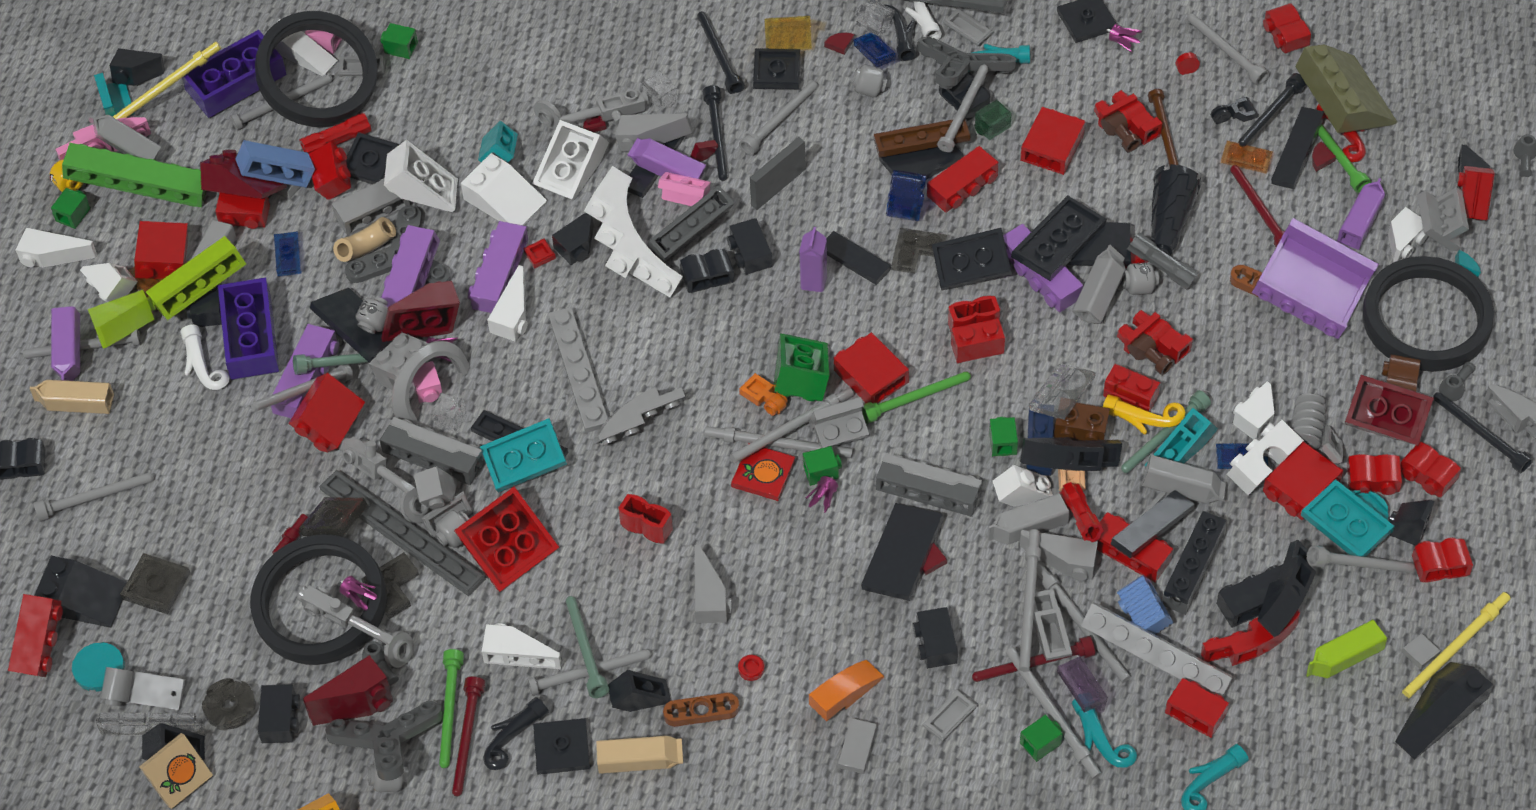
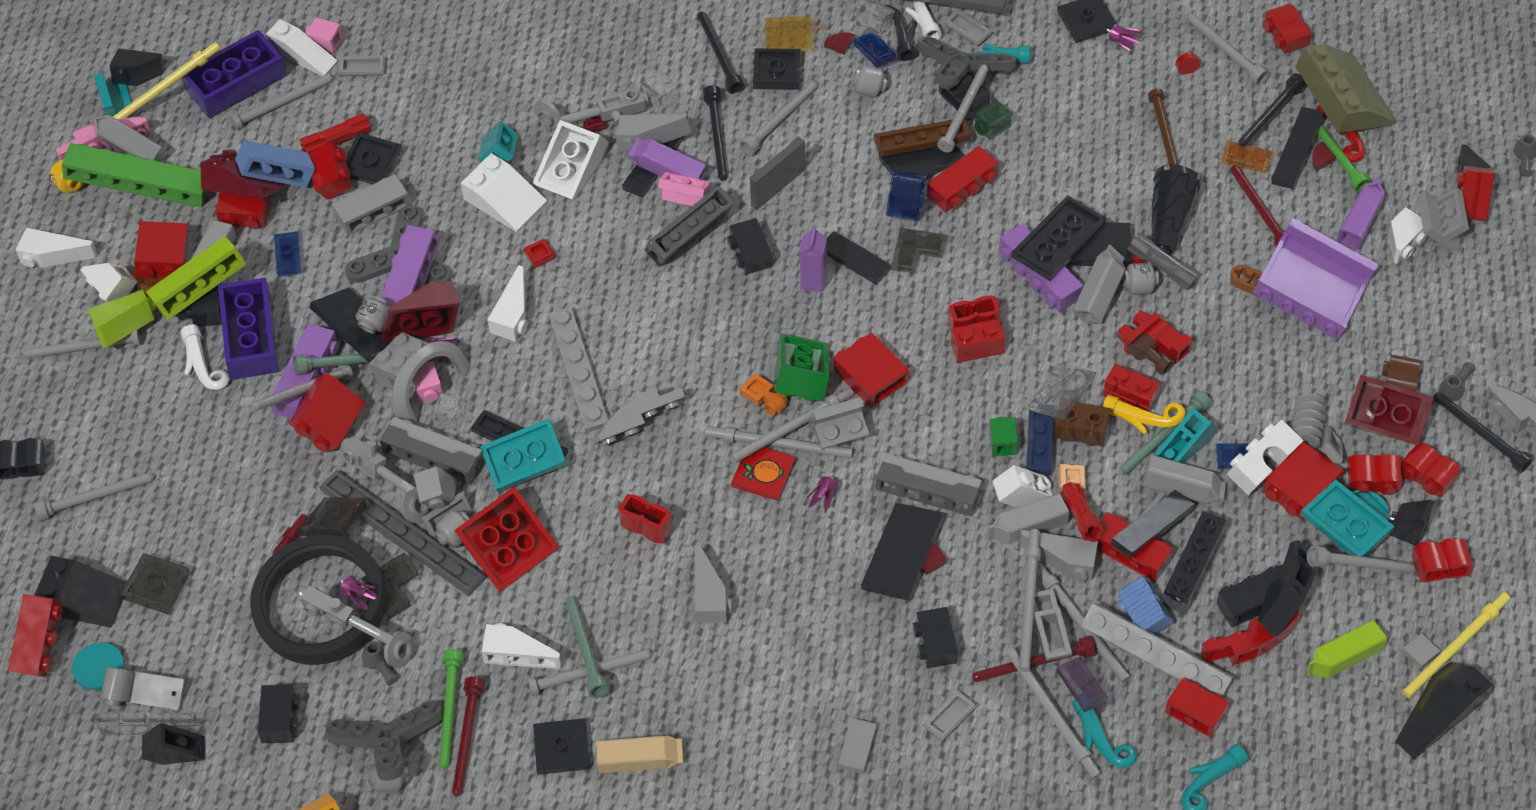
tan piece [30,380,114,414] -> none
green brick [51,188,90,229] -> none
medium lavender piece [51,306,80,381] -> none
tan tile [139,733,213,809] -> none
clear smoke plate [202,678,256,731] -> none
black tyre [255,11,377,127] -> none
dark red slope [303,655,393,726] -> none
tan cylinder [333,217,396,262] -> none
green brick [380,23,418,59] -> none
white slope [384,140,458,212] -> none
medium lavender brick [468,221,528,313] -> none
black plant [483,697,549,770] -> none
black slope [552,213,594,265] -> none
white arch [584,166,683,297] -> none
black slope [608,670,671,712] -> none
dark orange beam [663,693,739,727] -> none
black brick [680,249,734,293] -> none
dark red tile [690,140,718,162] -> none
red tile [738,655,764,681] -> none
green brick [802,446,842,486] -> none
orange slope [809,660,884,721] -> none
bright green piece [862,372,971,424] -> none
black tile [931,228,1012,290] -> none
red brick [1020,107,1085,175] -> none
black slope [1020,437,1122,471] -> none
green brick [1020,714,1062,762] -> none
red hips [1094,90,1162,153] -> none
black piece [1210,97,1259,124] -> none
white slope [1233,382,1274,440] -> none
black tyre [1363,256,1494,372] -> none
teal tile [1455,250,1481,277] -> none

